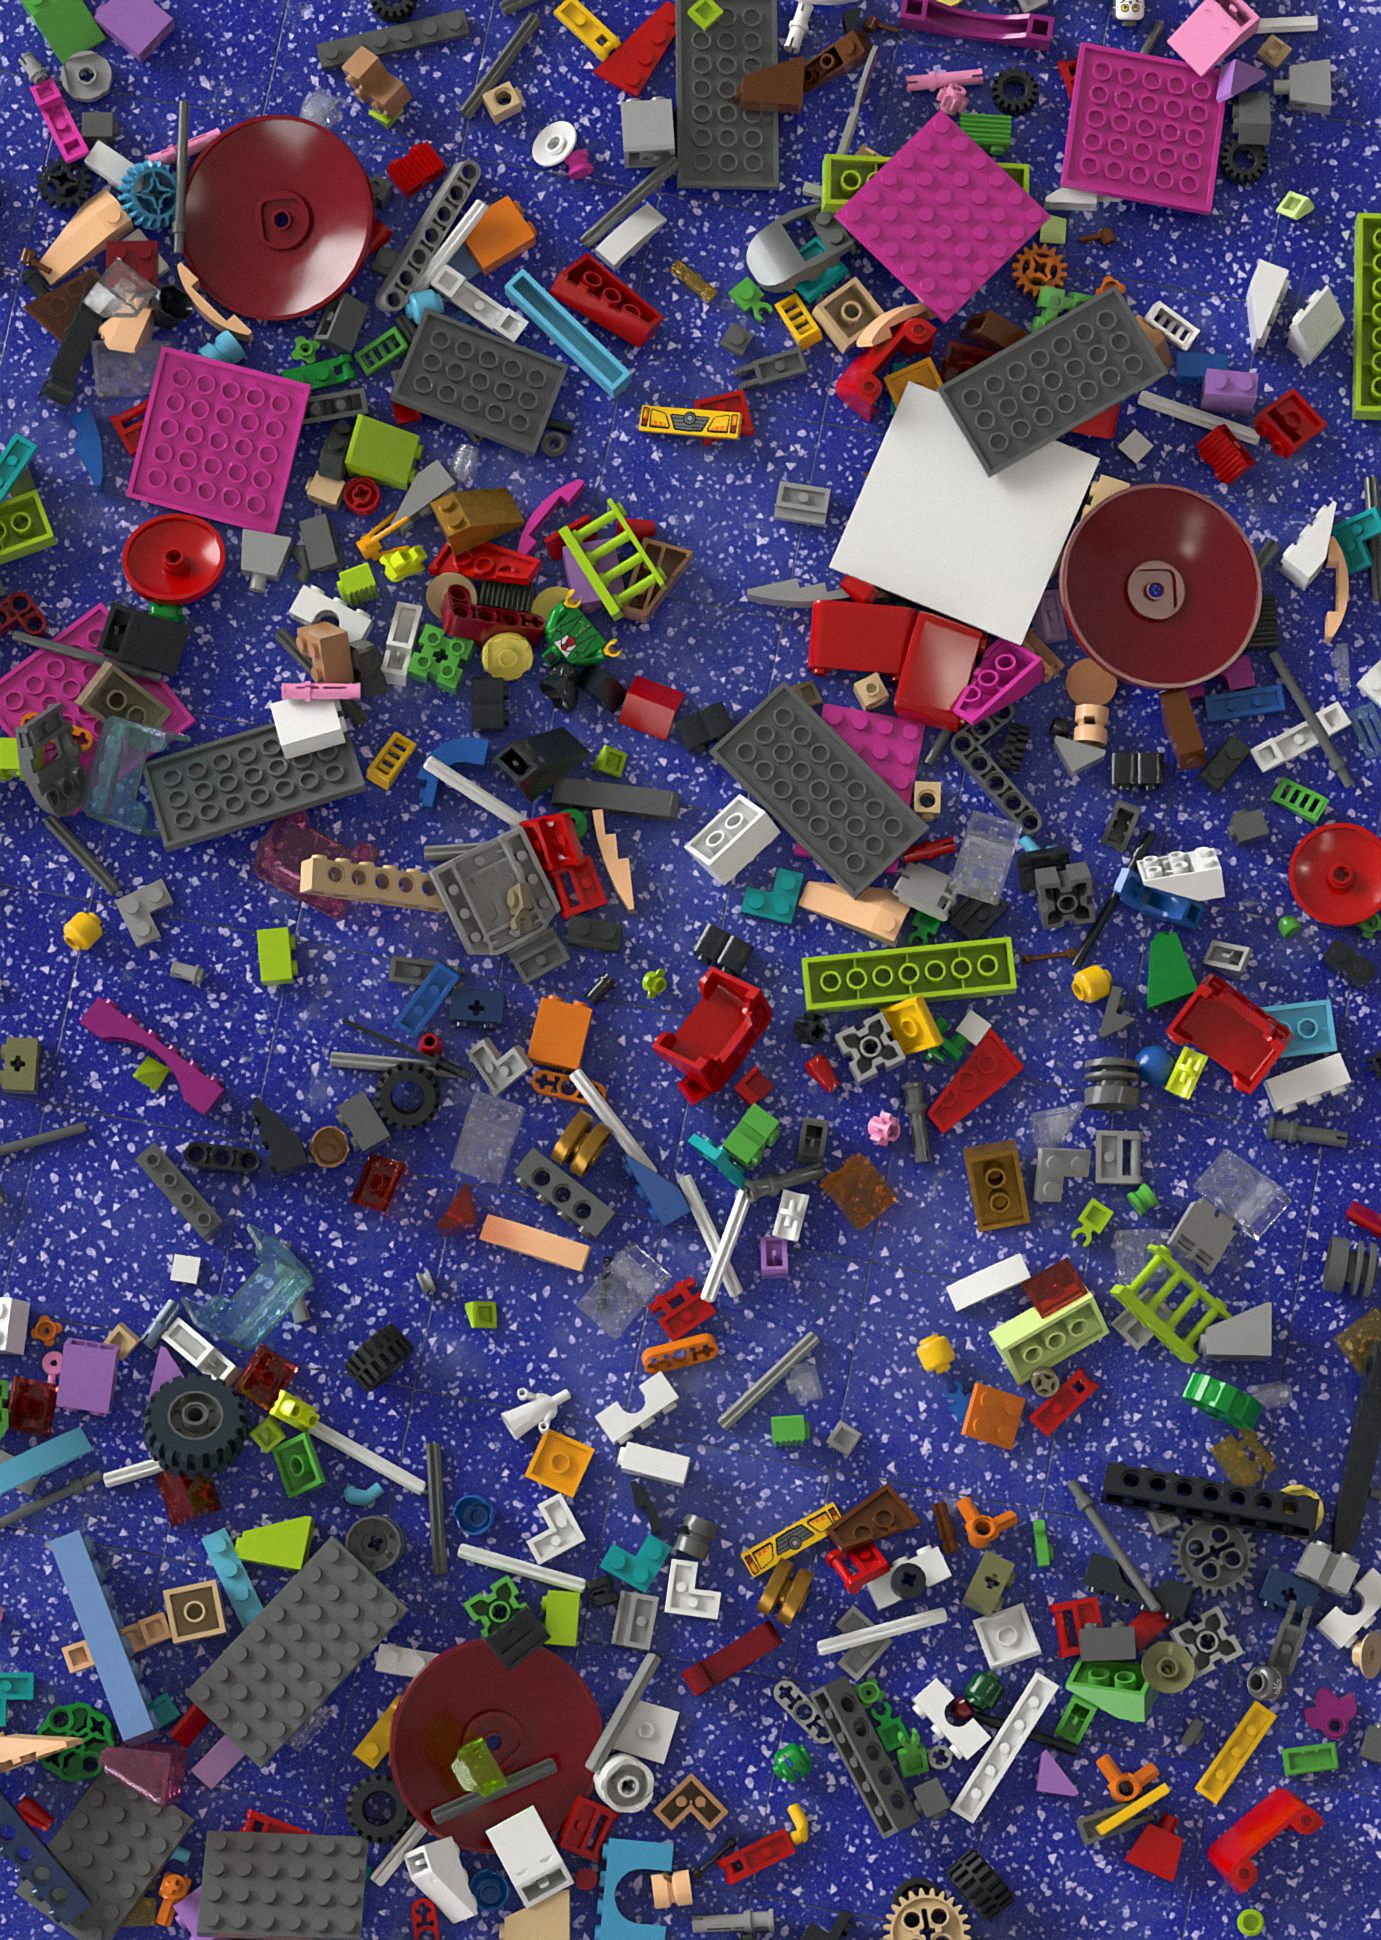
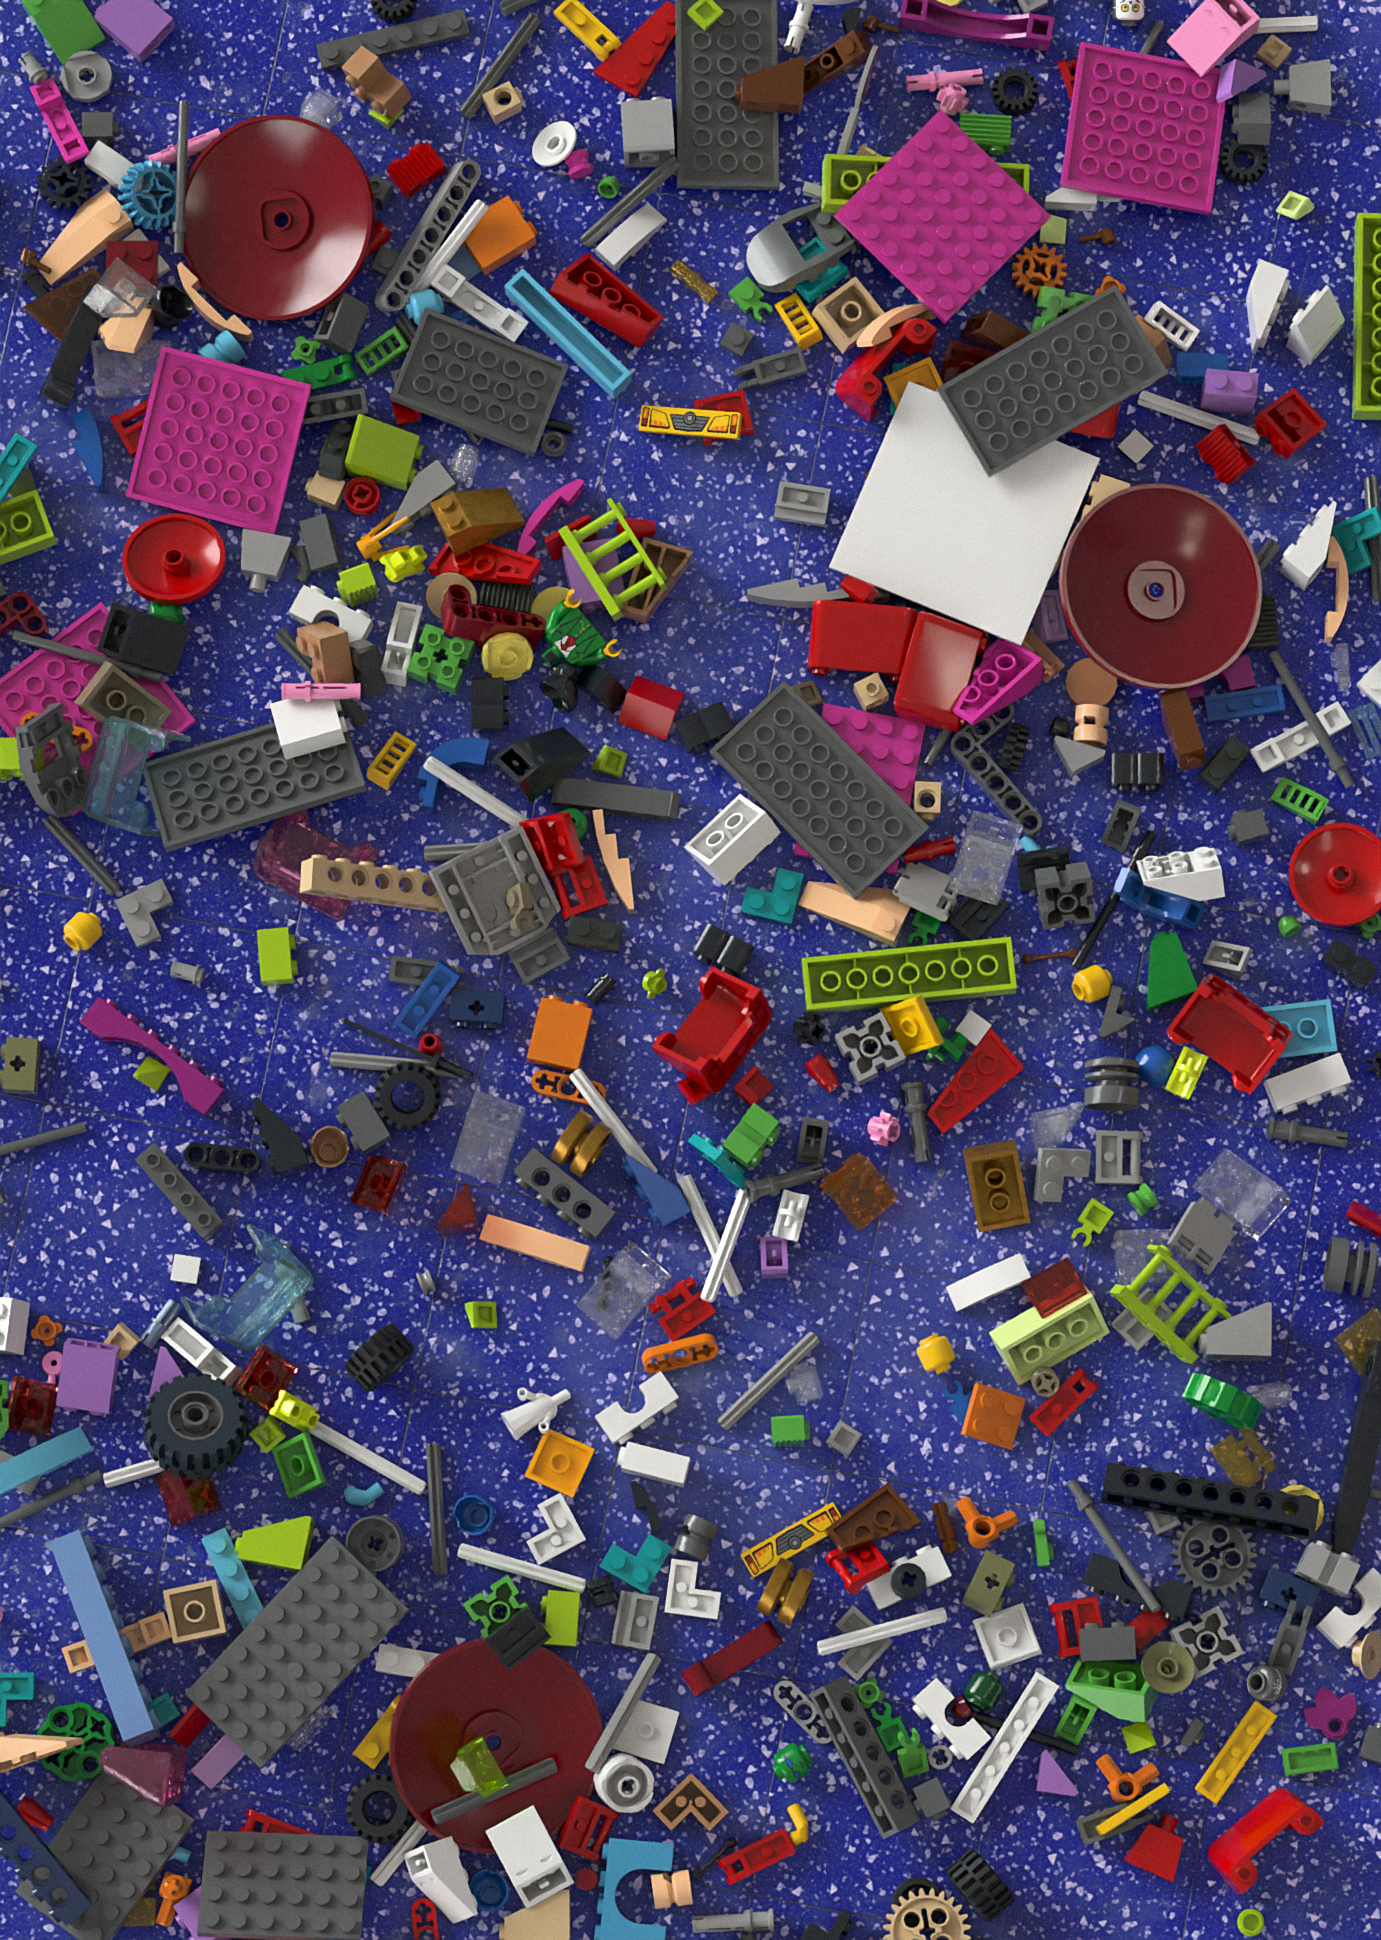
light grey plate [467,1037,533,1096] -> none
none -> bright green hinge [598,176,620,198]
none -> lime slope [1121,1720,1156,1754]

